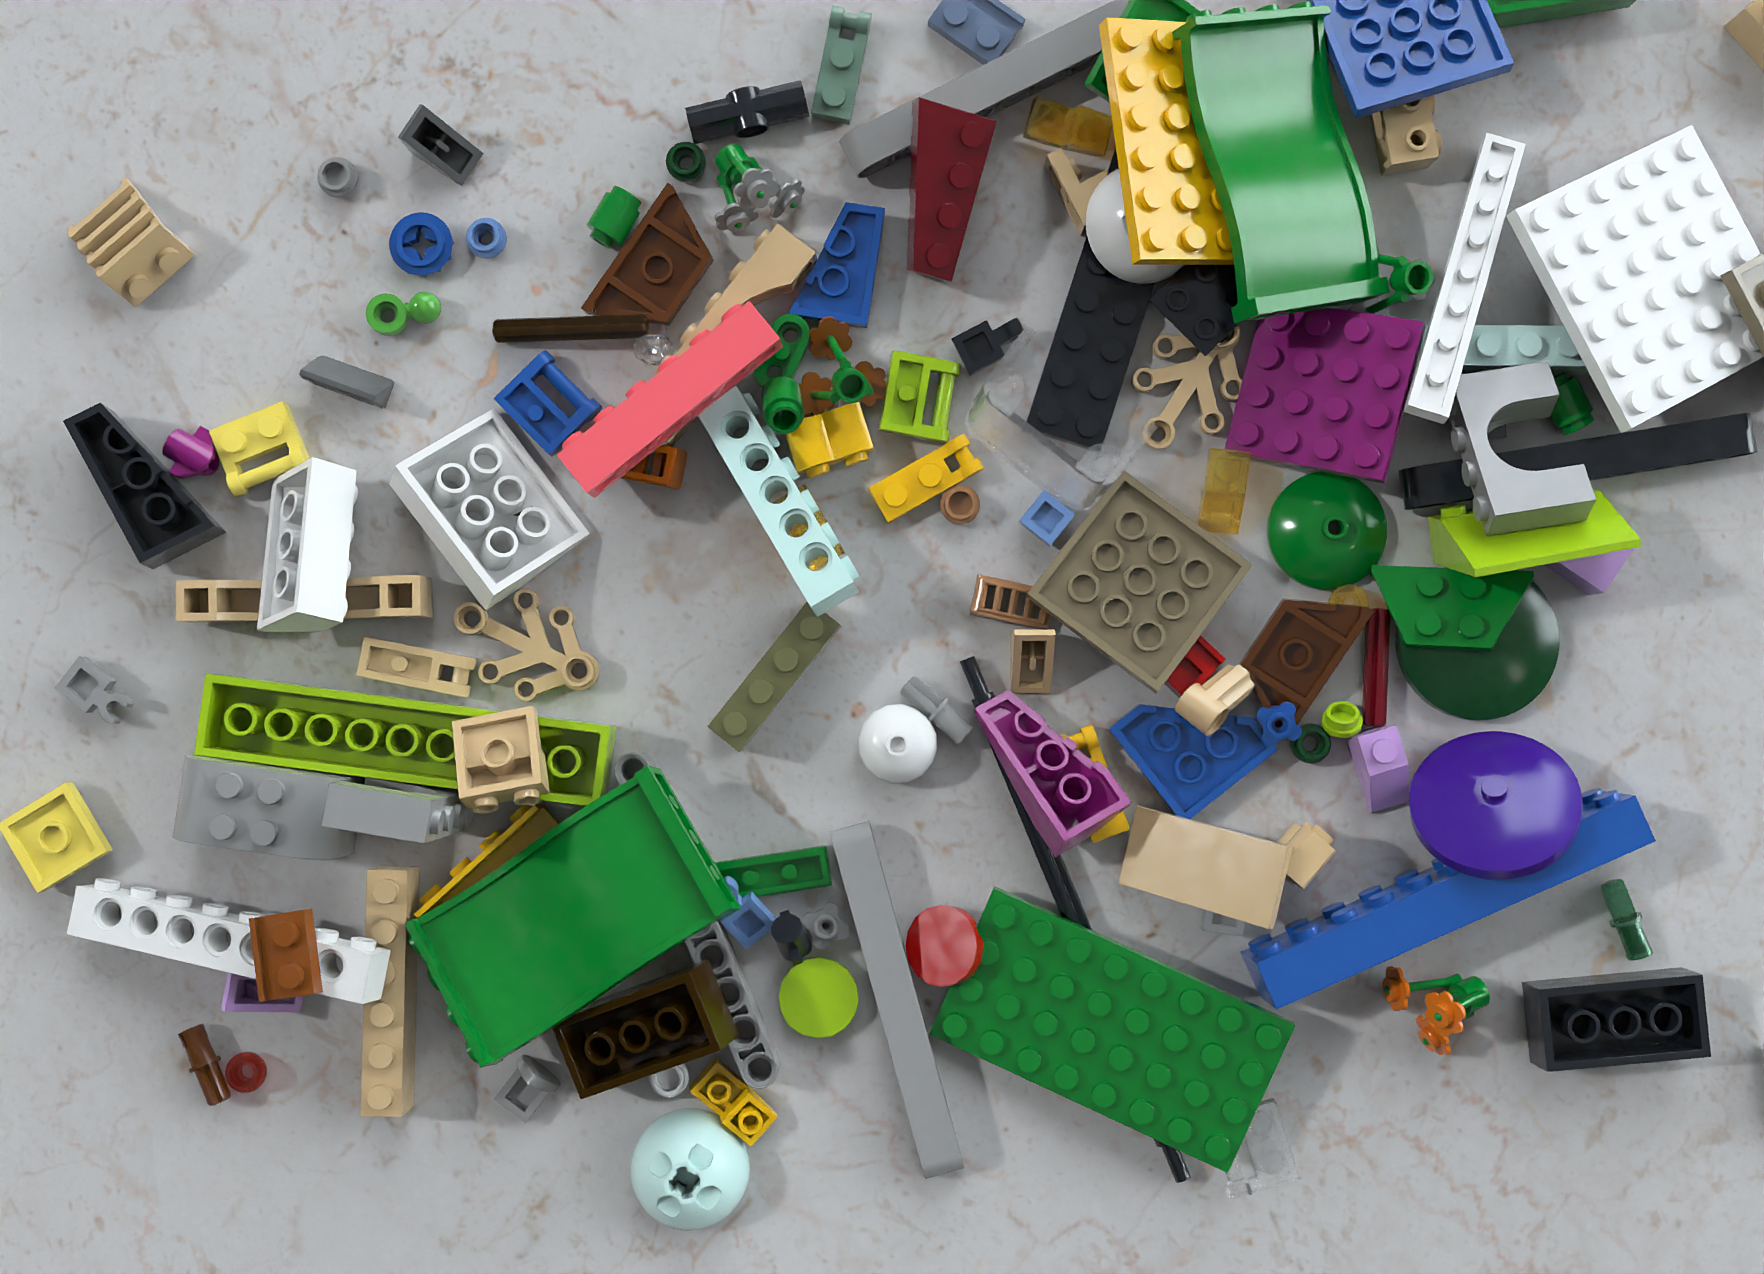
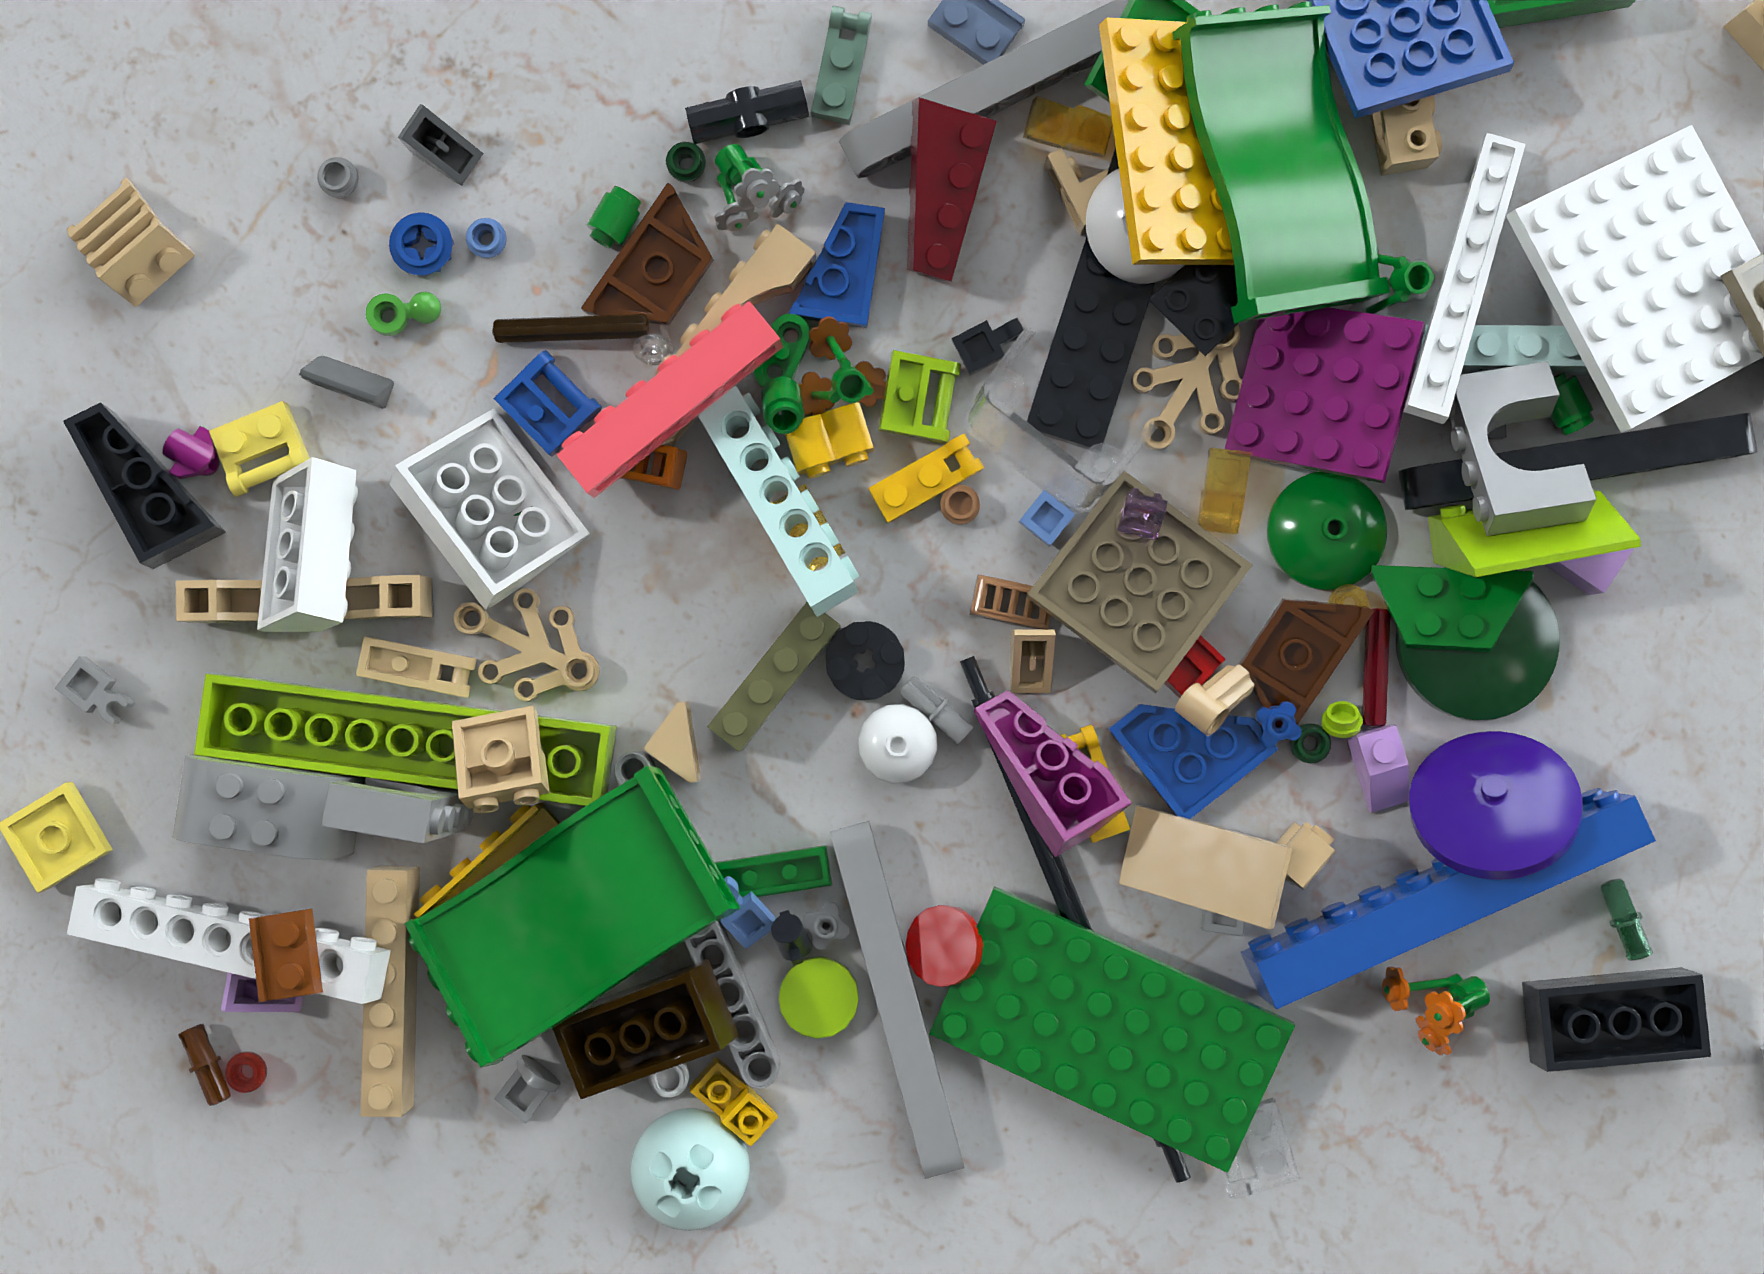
none -> tan slope [643,701,701,783]
none -> black plate [825,621,905,701]
none -> clear purple tile [1117,488,1168,540]

